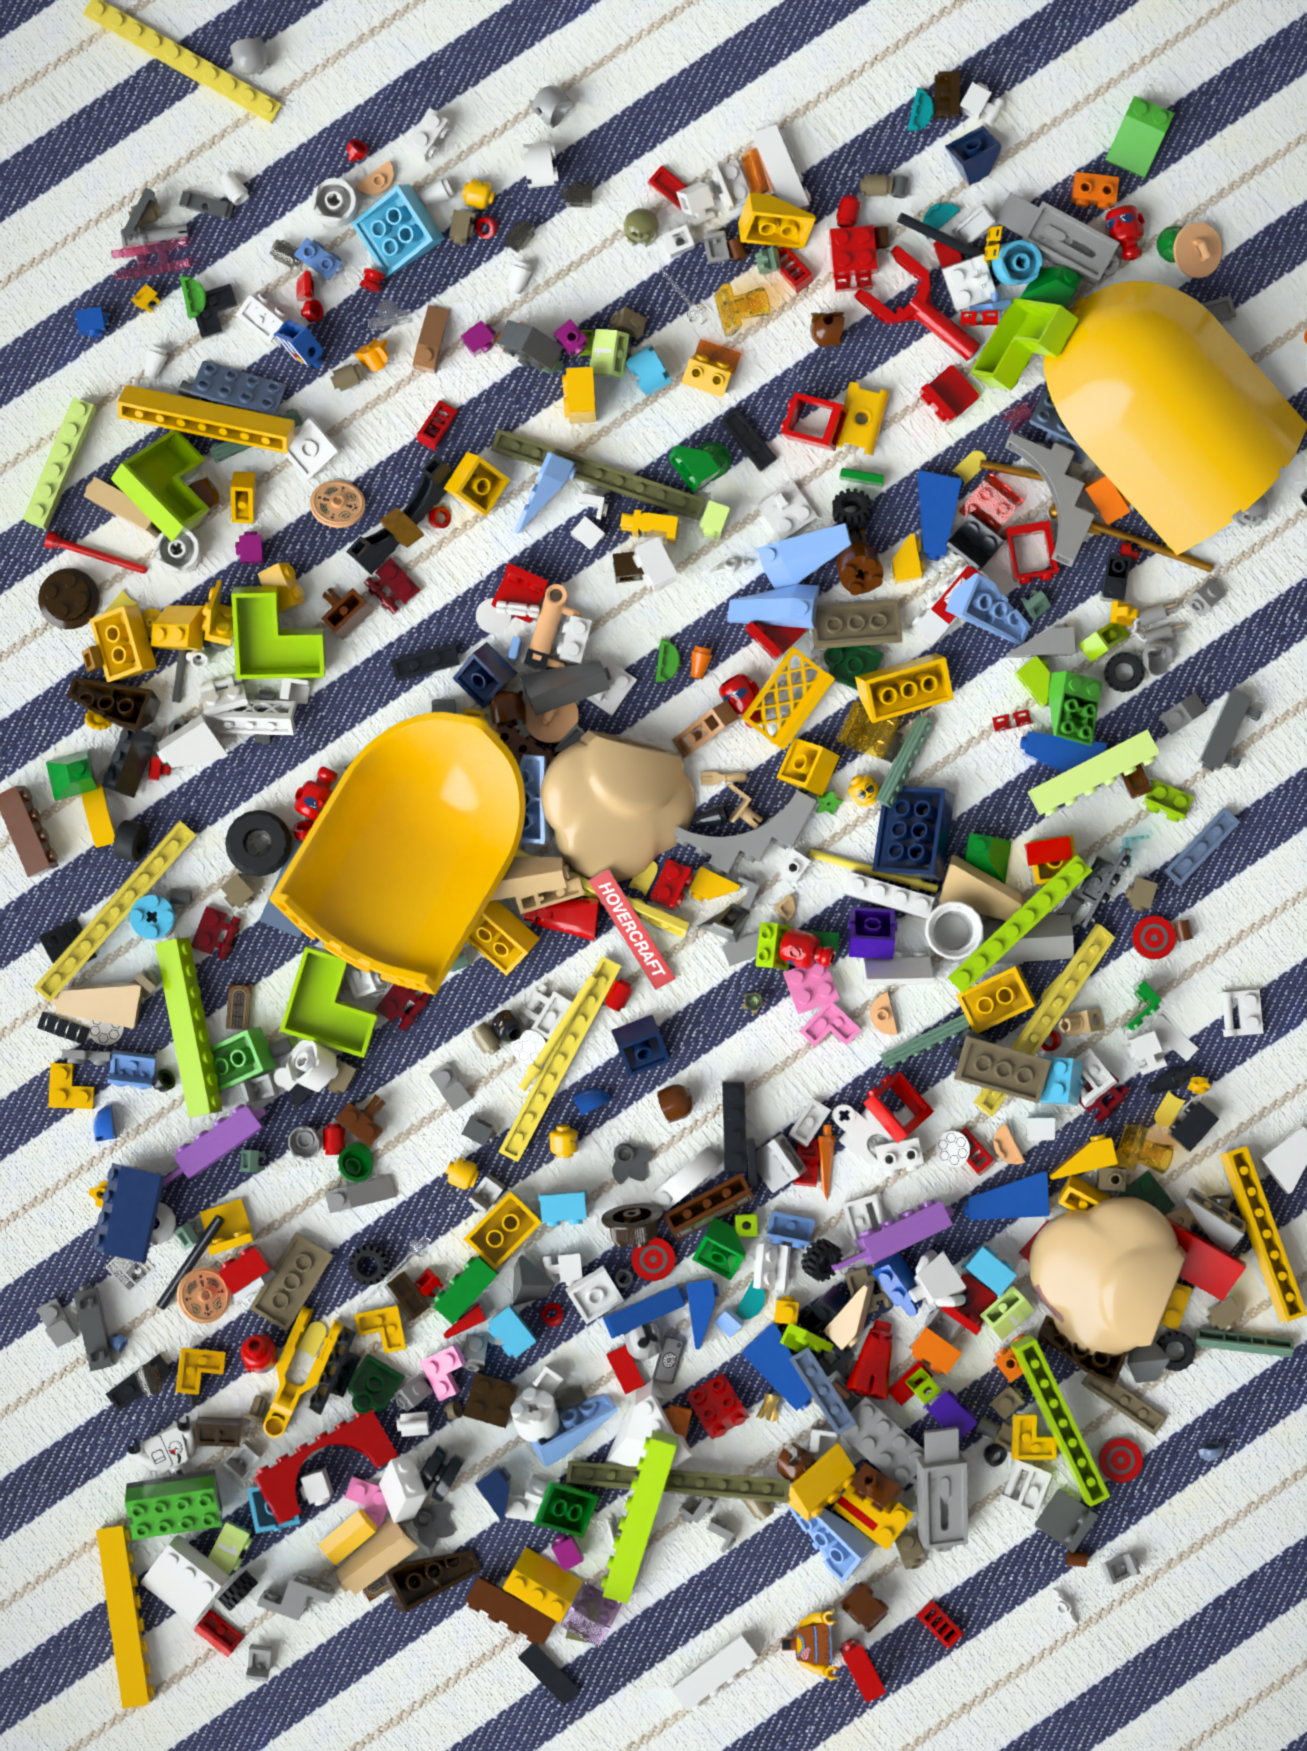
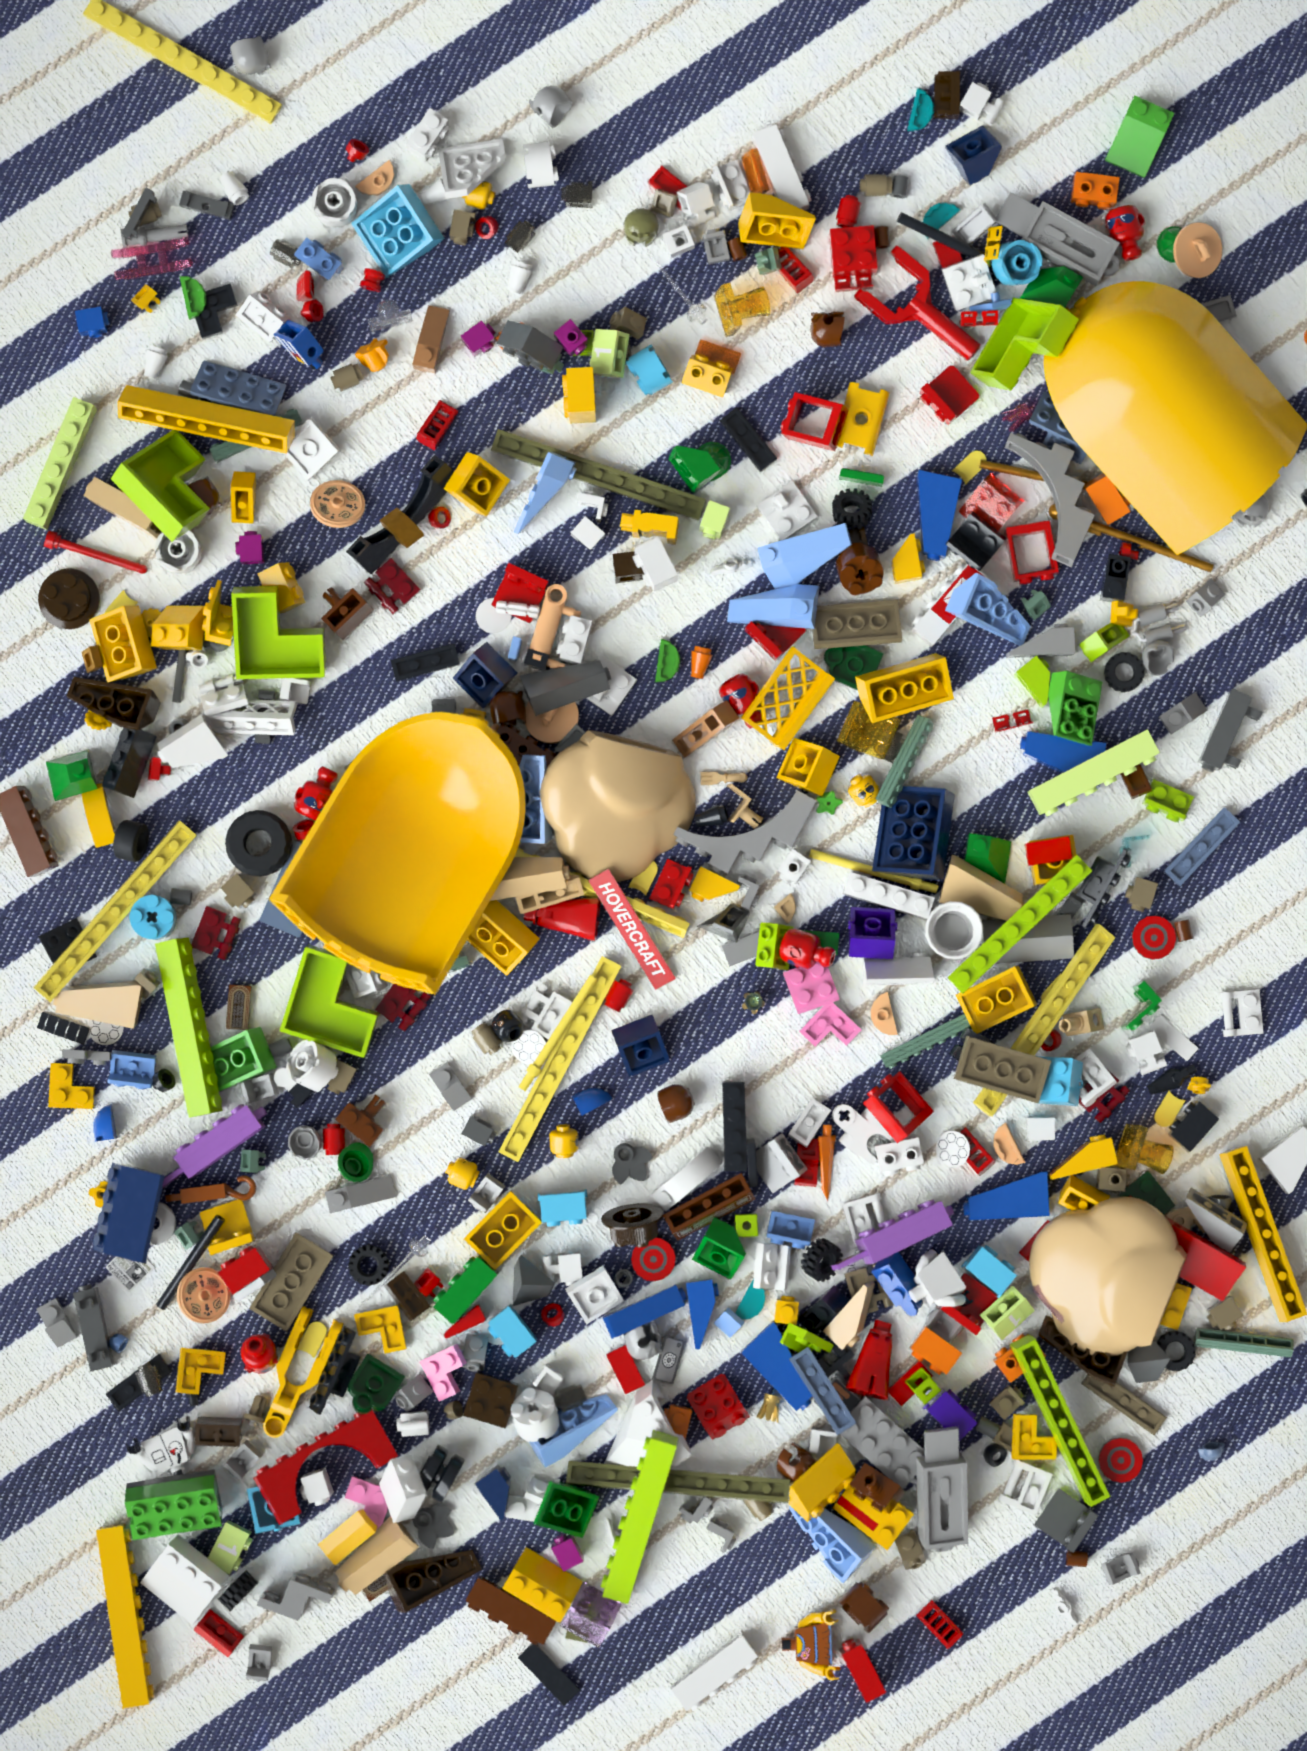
none -> dark orange piece [165,1176,257,1204]
none -> white plate [438,138,506,199]
none -> dark tan tile [651,189,678,217]

